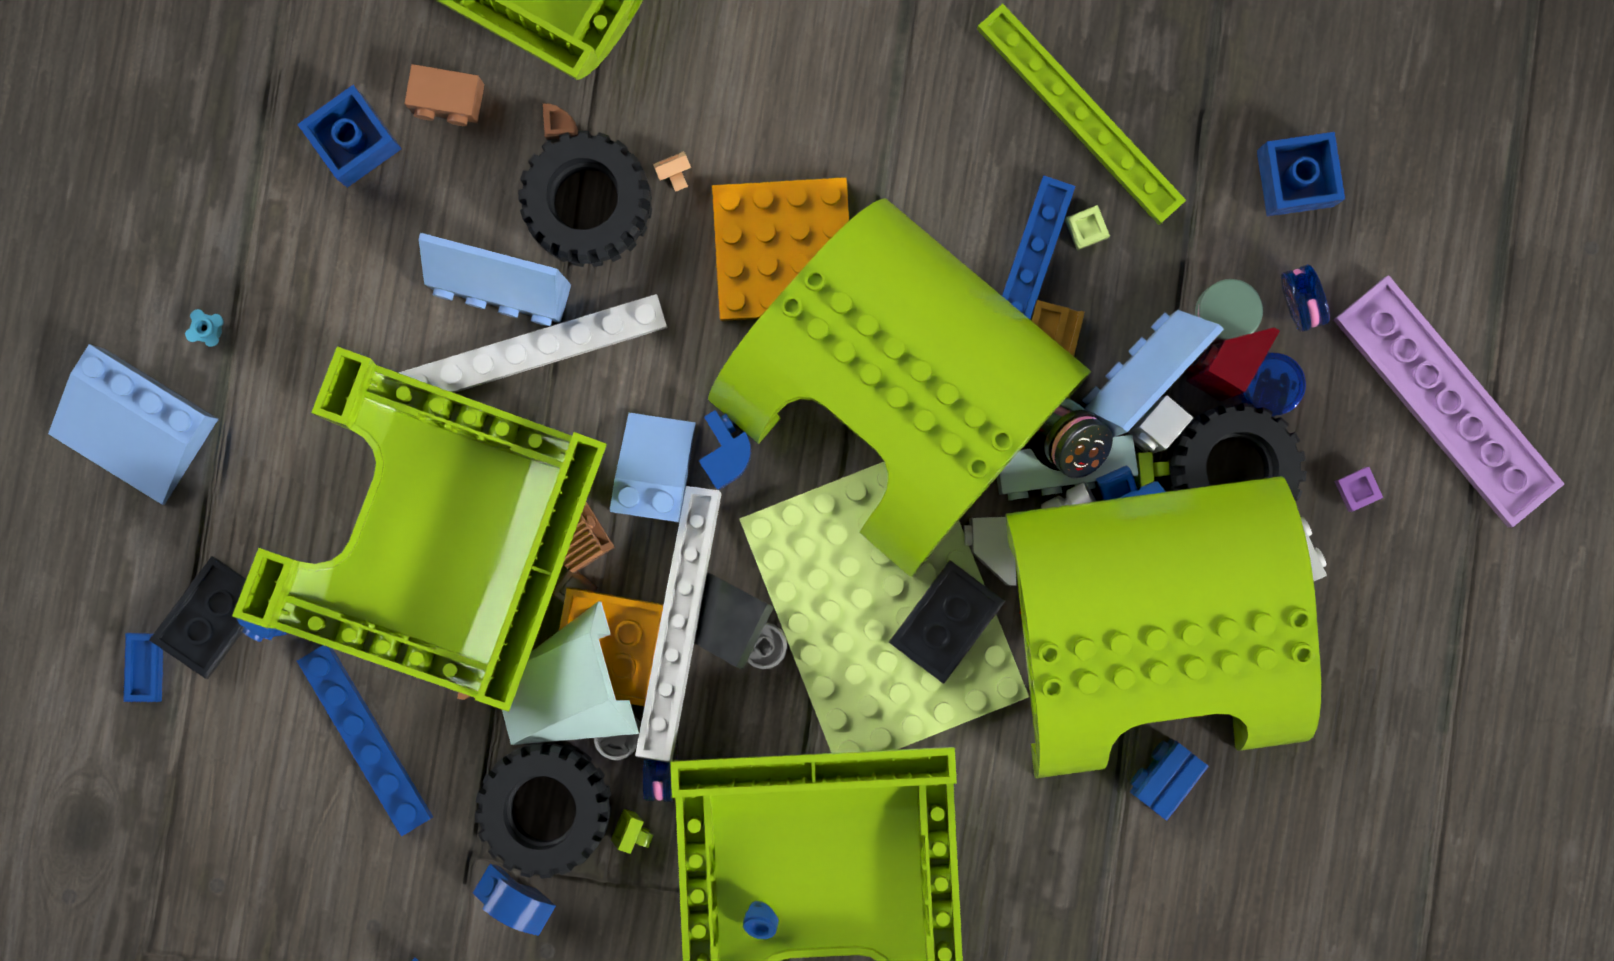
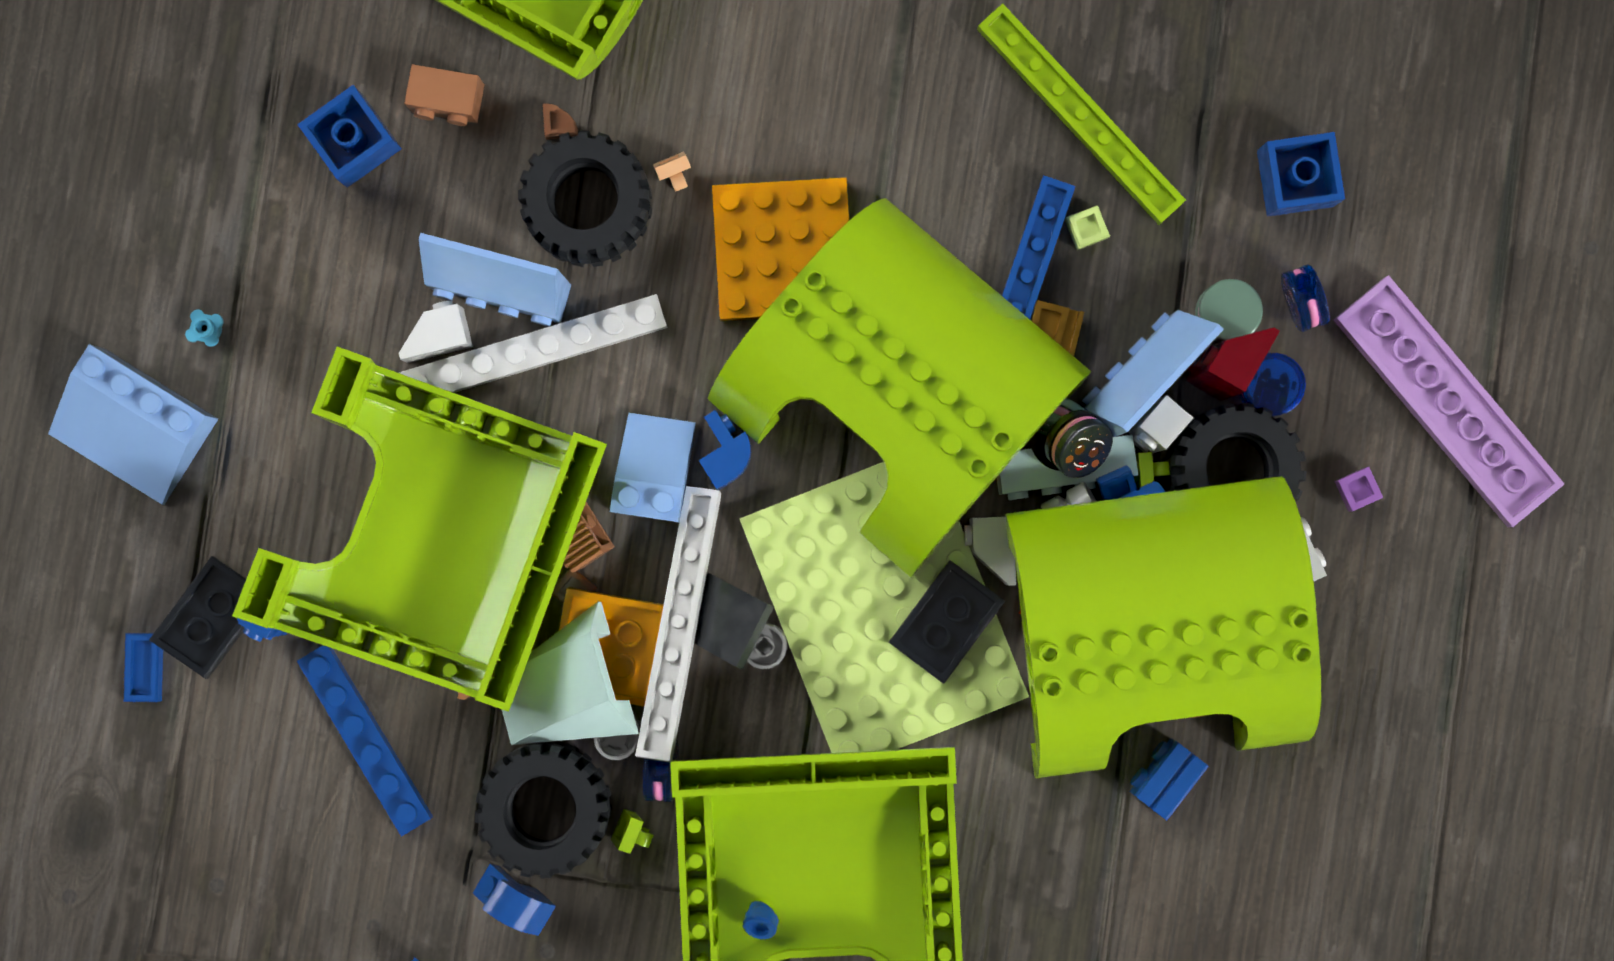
none -> white slope [399,301,473,363]

